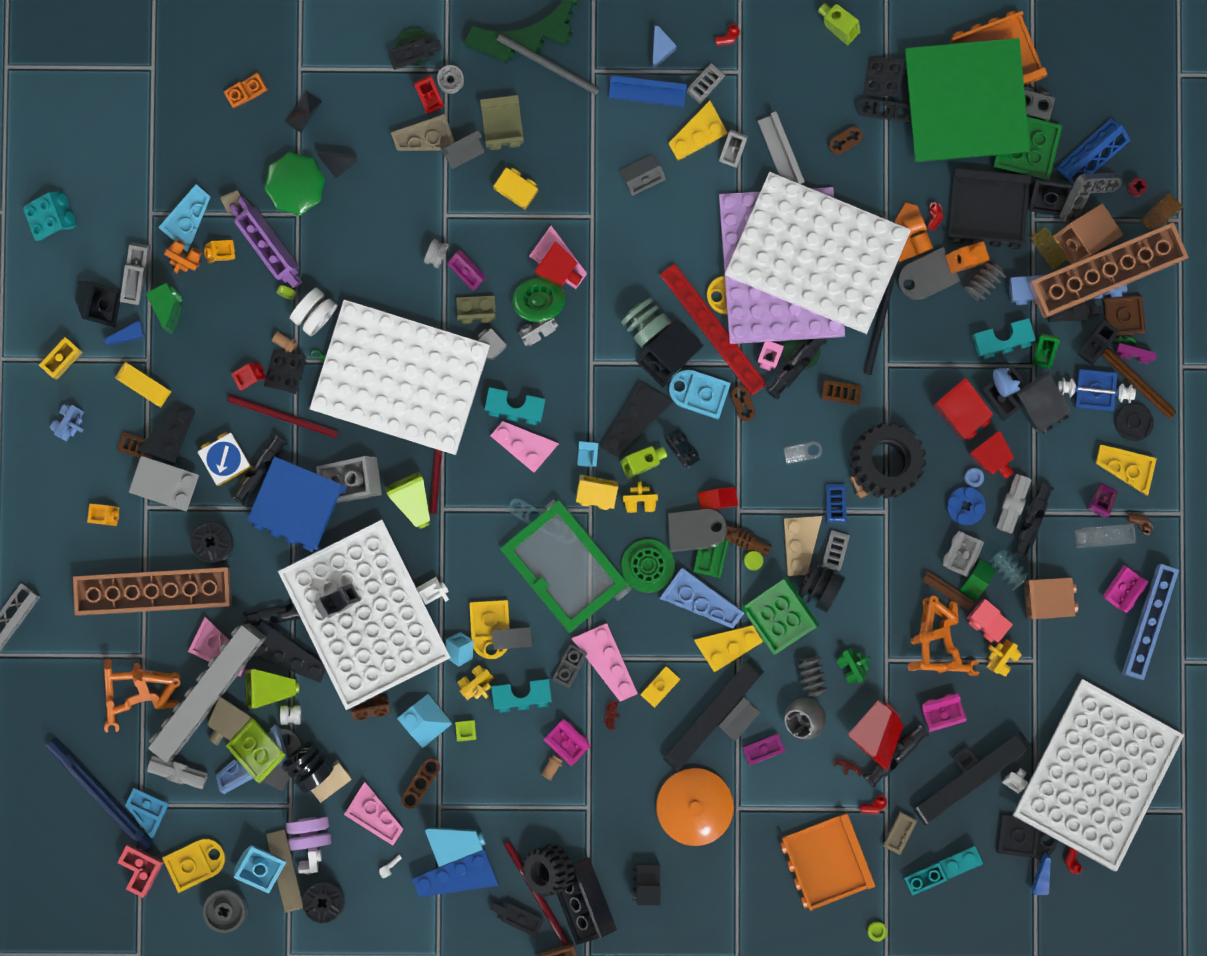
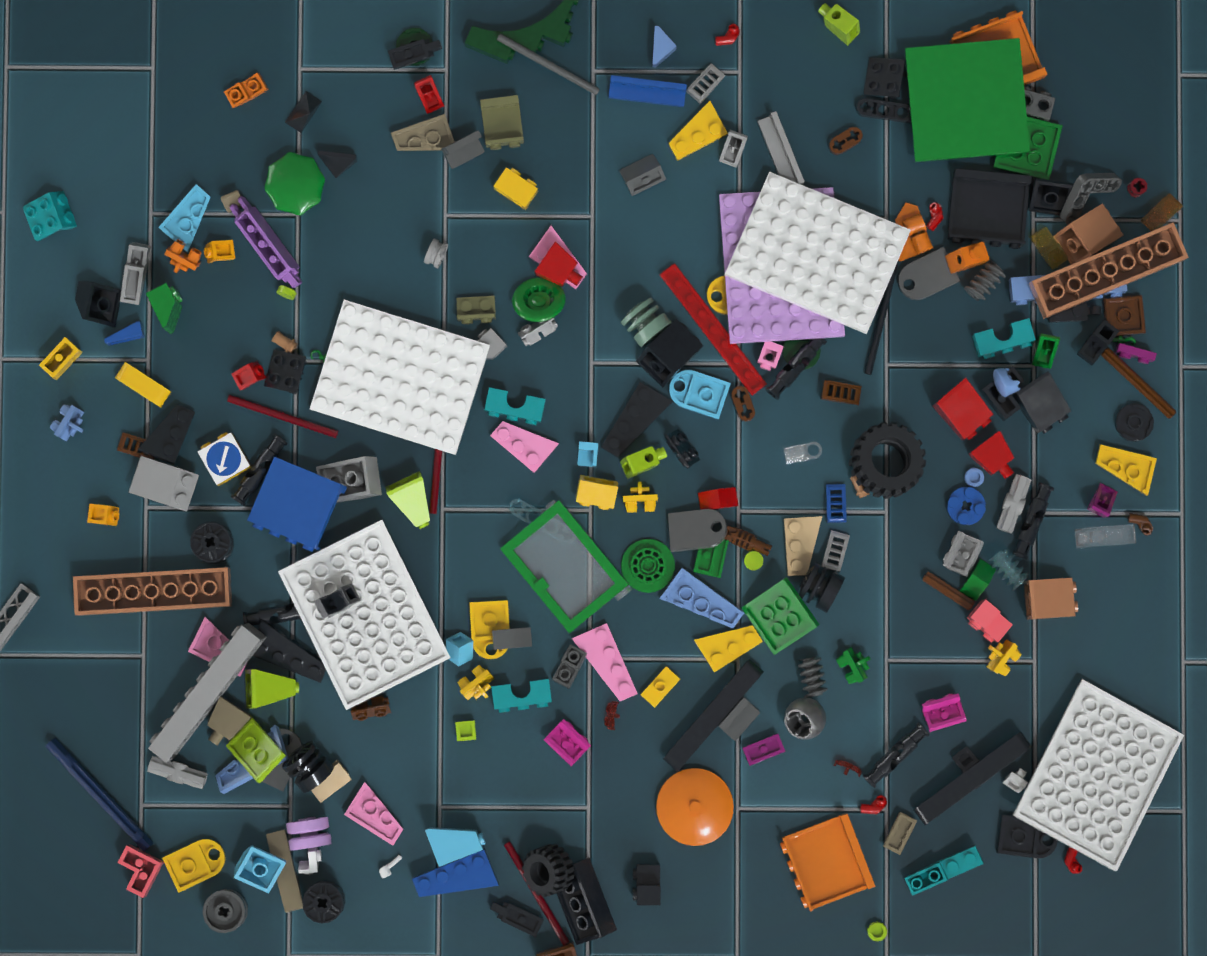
orange piece [104,659,180,732] -> none
dark azure wing [125,788,169,838] -> none
white wheel [280,705,301,725] -> none
white wheel [290,287,338,337] -> none
medium azure slope [397,694,453,748] -> none
reddish brown beam [402,758,440,809] -> none
white bracket [416,577,449,605] -> none
light grey wheel [437,65,464,94] -> none
magenta plate [447,250,486,291] -> none
medium nougat pin [541,755,563,781] -> none
slope [848,700,903,770] -> none
orange piece [908,596,979,676] -> none
blue slope [1031,852,1051,895] -> none
blue fence [1055,119,1131,183] -> none
blue plate [1058,369,1136,412] -> none
dark pink bracket [1102,565,1148,613] -> none
medium blue brick [1122,564,1179,680] -> none

